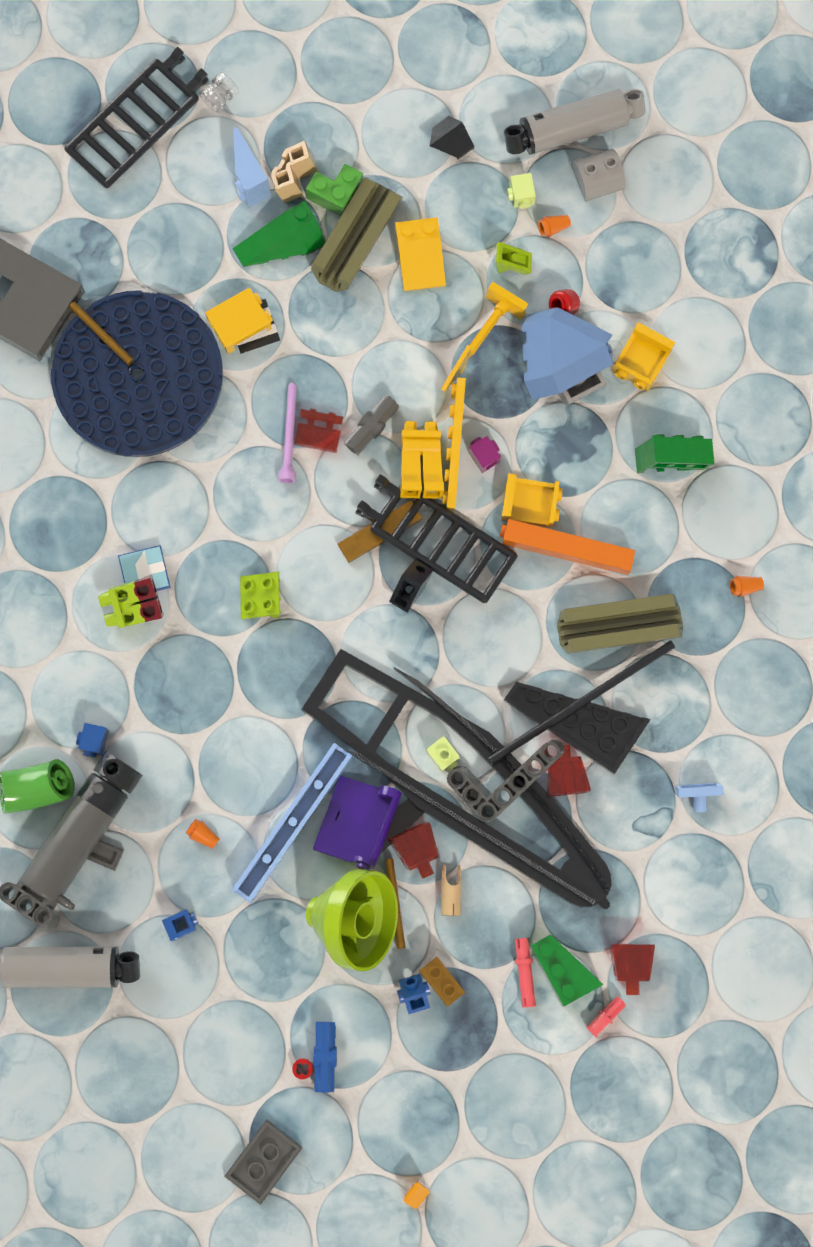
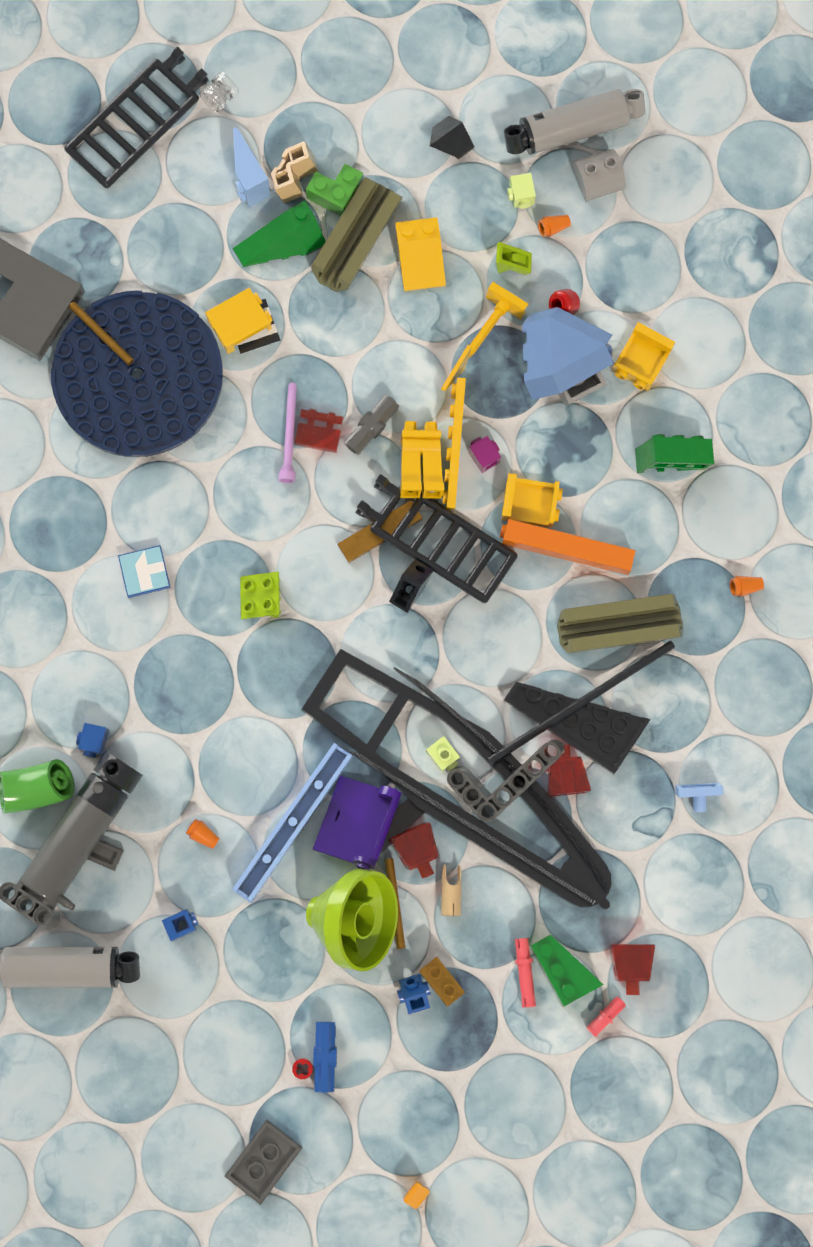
lime hips [98,575,164,628] -> none

